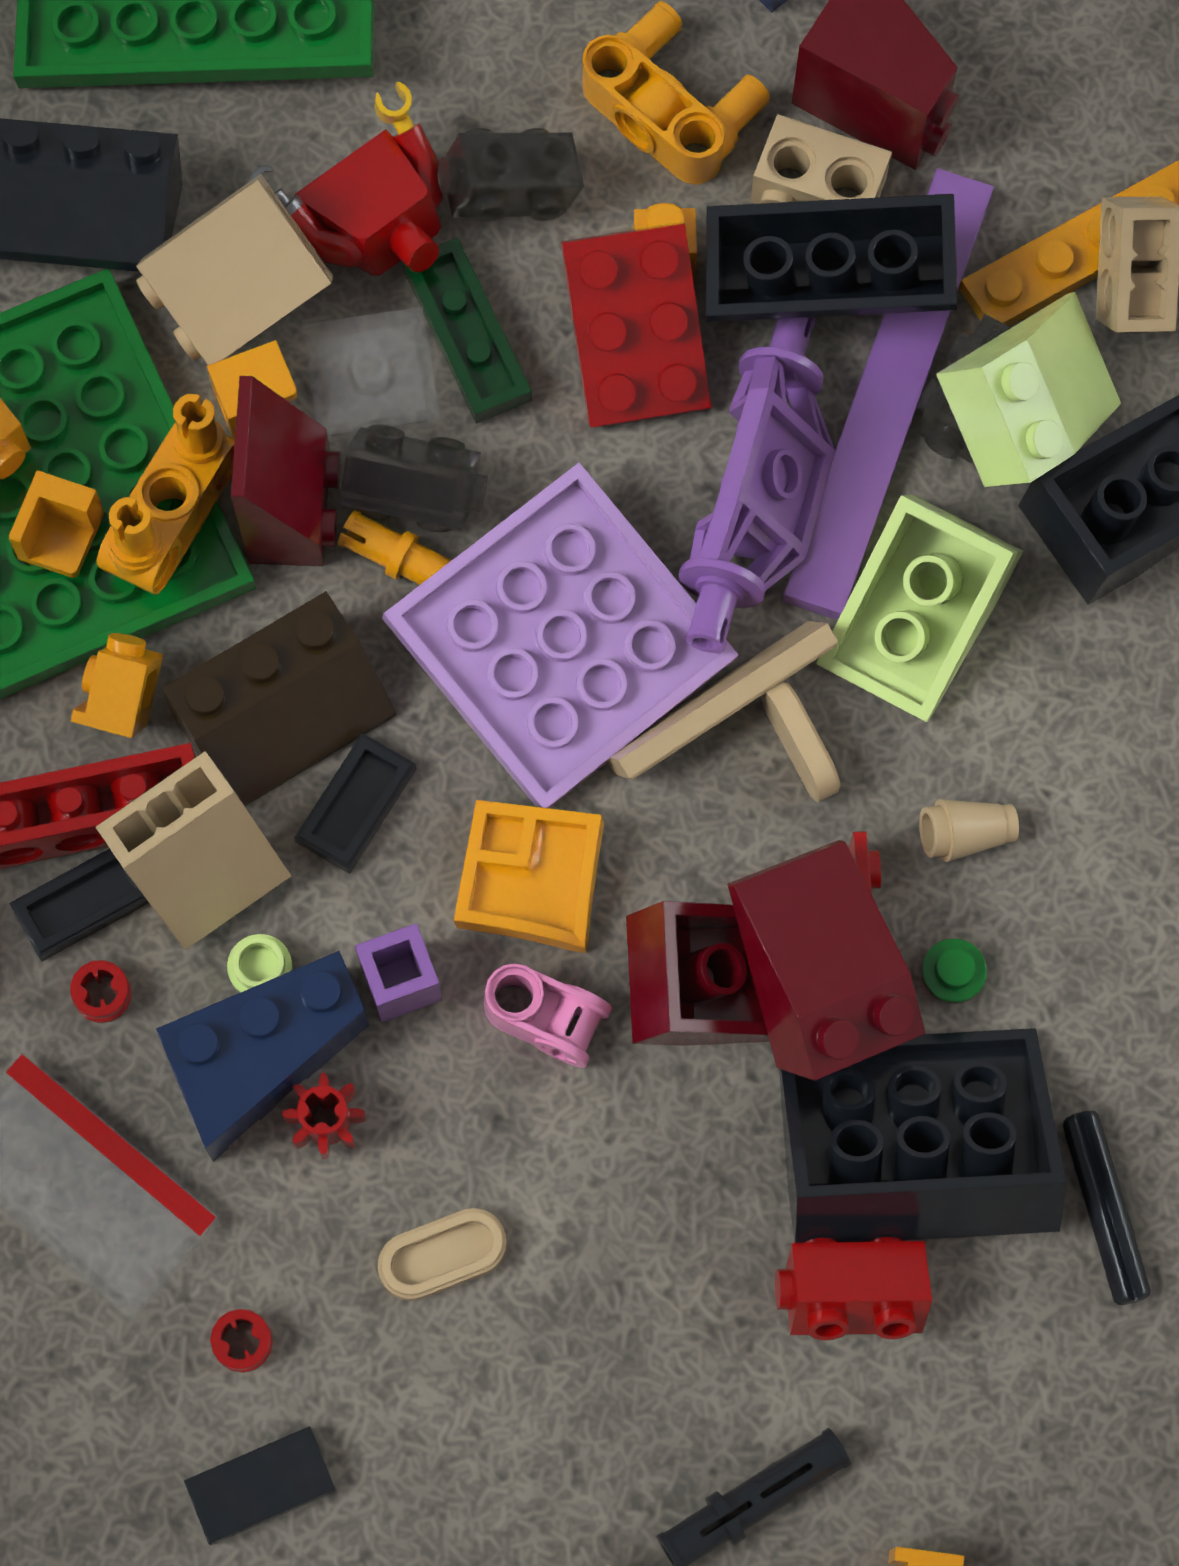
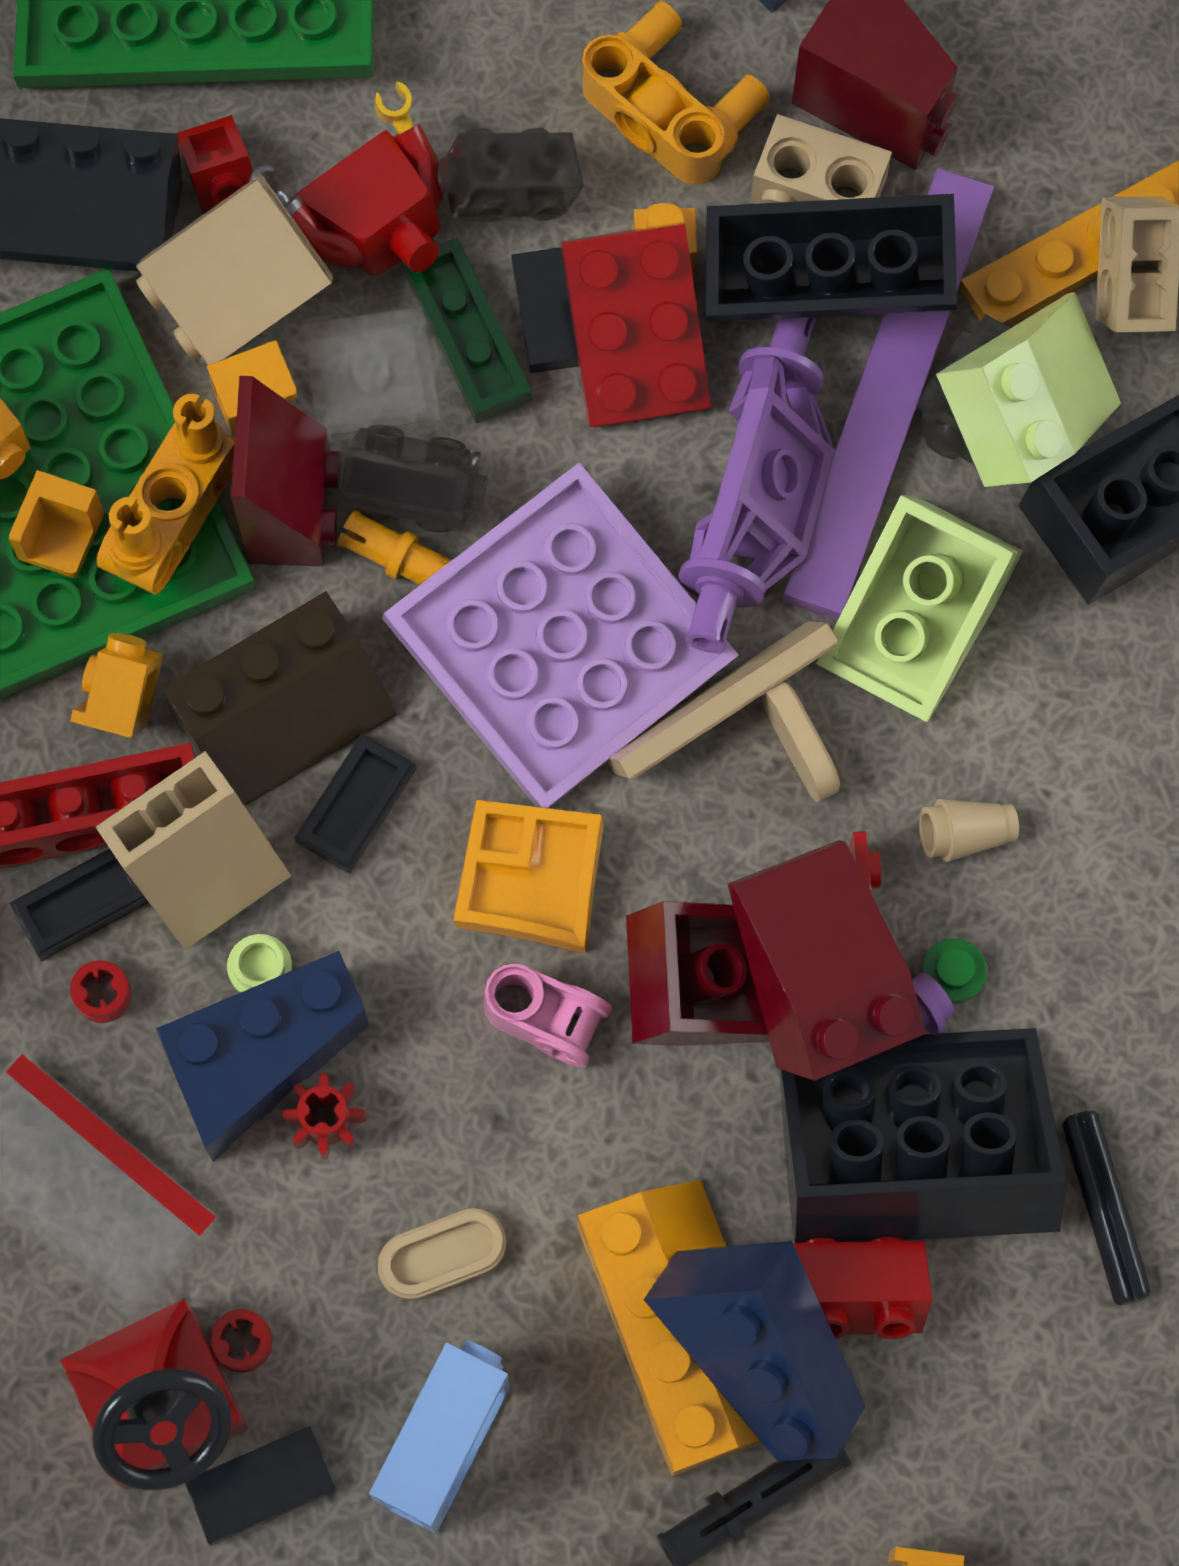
medium lavender brick [355,923,442,1023] -> none
none -> piece [60,1299,249,1490]
none -> red bracket [175,115,253,215]
none -> light blue window [369,1340,510,1534]
none -> black tile [511,247,579,373]
none -> light orange slope [577,1179,762,1478]
none -> dark blue wedge [643,1241,866,1461]
none -> medium lavender plate [912,973,954,1035]

